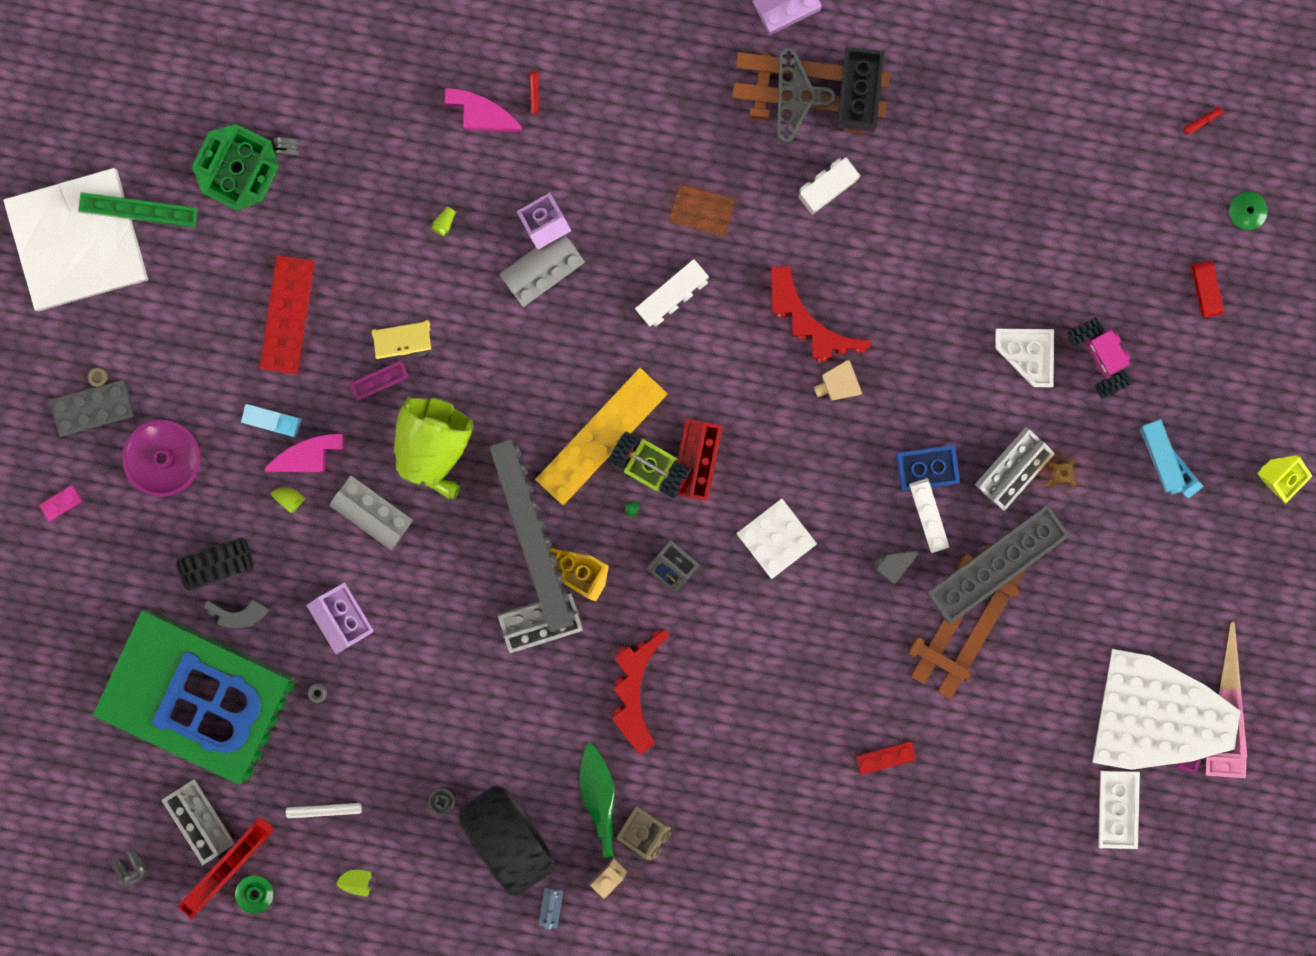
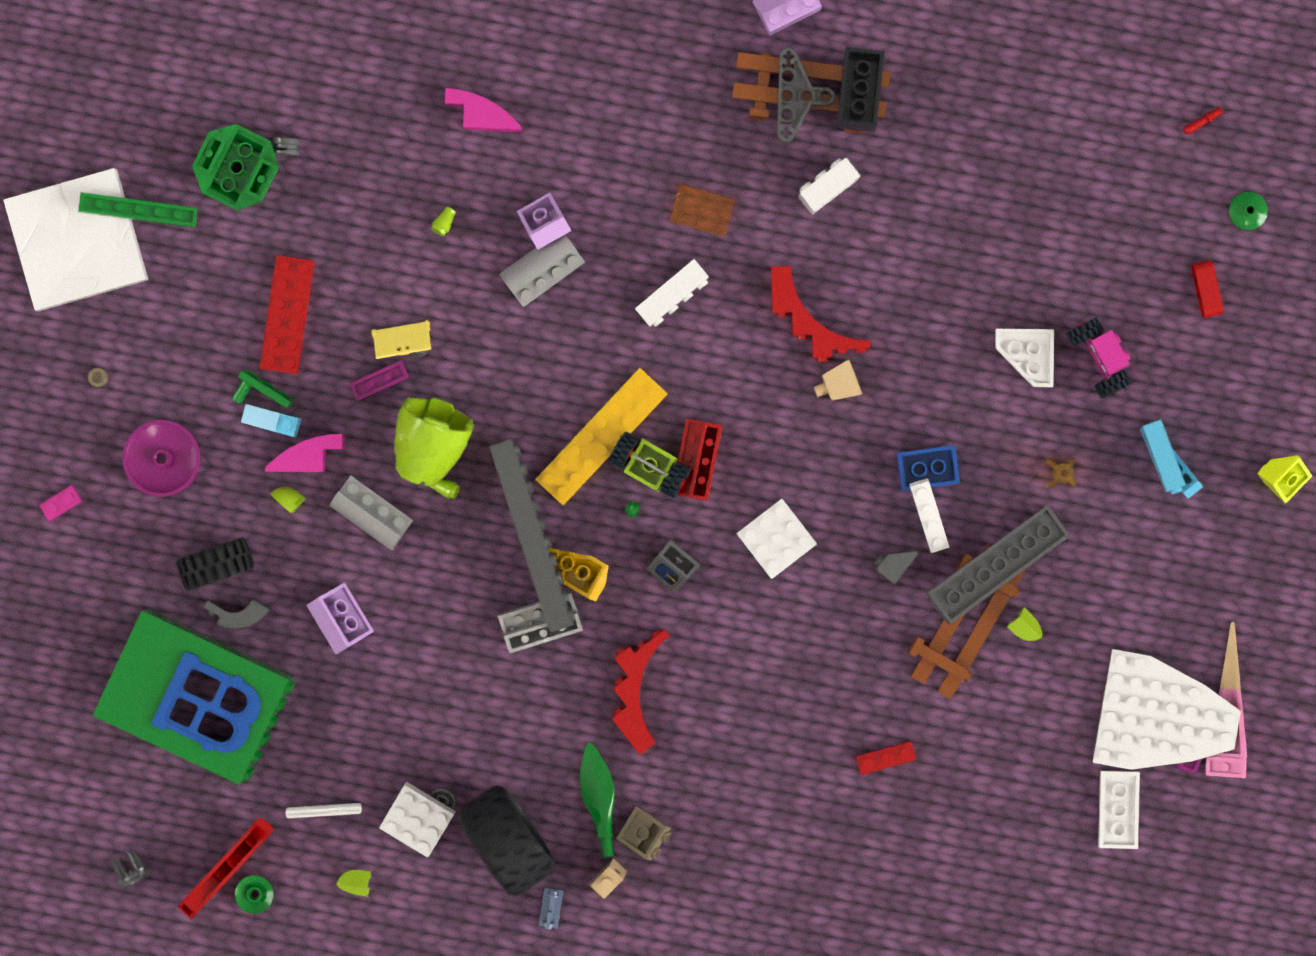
dark grey plate [50,380,135,437] -> none
light grey brick [161,779,235,865] -> none
flat silver plate [308,684,327,703] -> none
red piece [529,71,540,114] -> none
light grey brick [975,427,1055,511] -> none
none -> green piece [232,369,295,408]
none -> white plate [379,782,456,857]
none -> lime brick [1007,607,1042,641]

